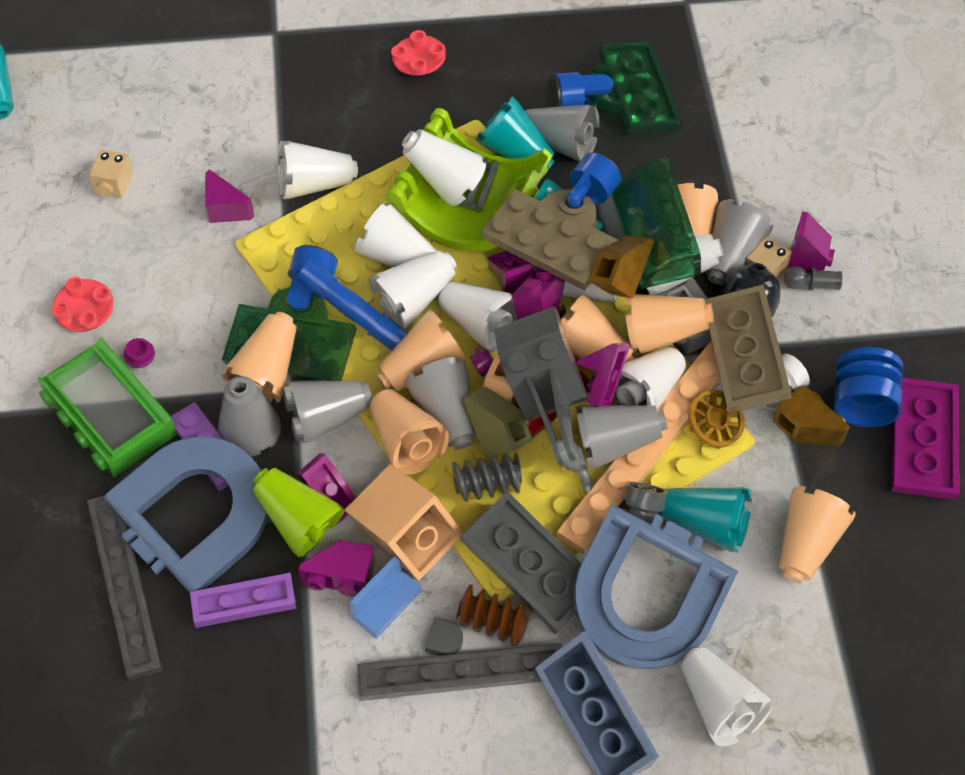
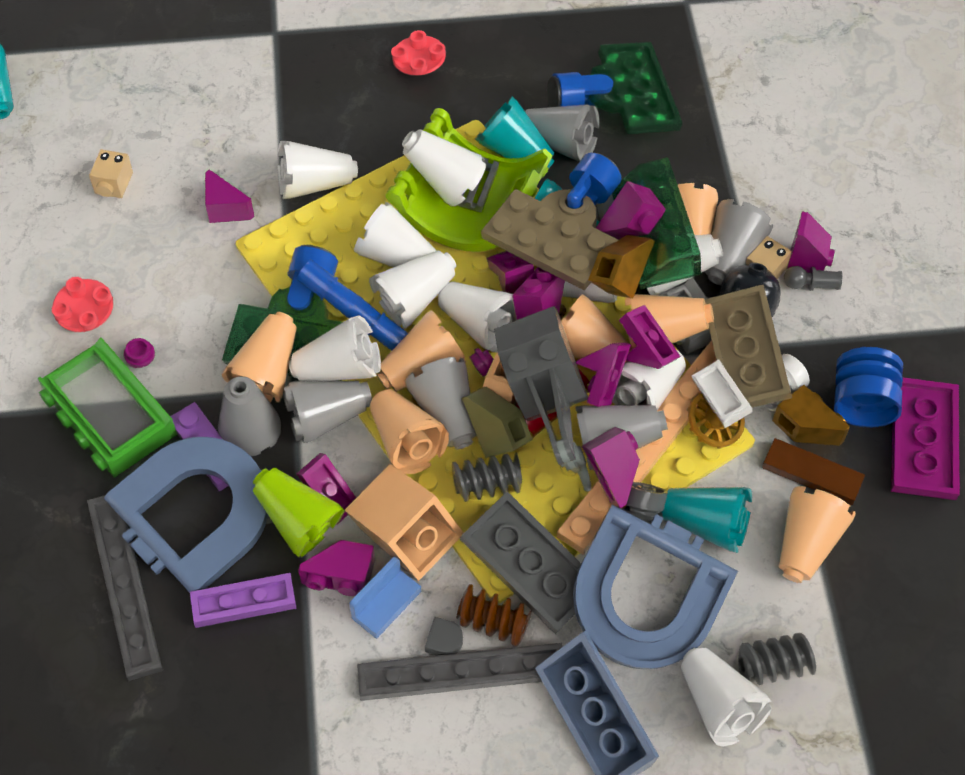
none -> white cone [289,315,381,381]
none -> magenta slope [582,427,640,508]
none -> magenta slope [596,181,666,240]
none -> magenta slope [619,305,681,369]
none -> white tile [691,360,753,428]
none -> dark grey piece [738,633,816,685]
none -> reddish brown tile [762,438,865,506]

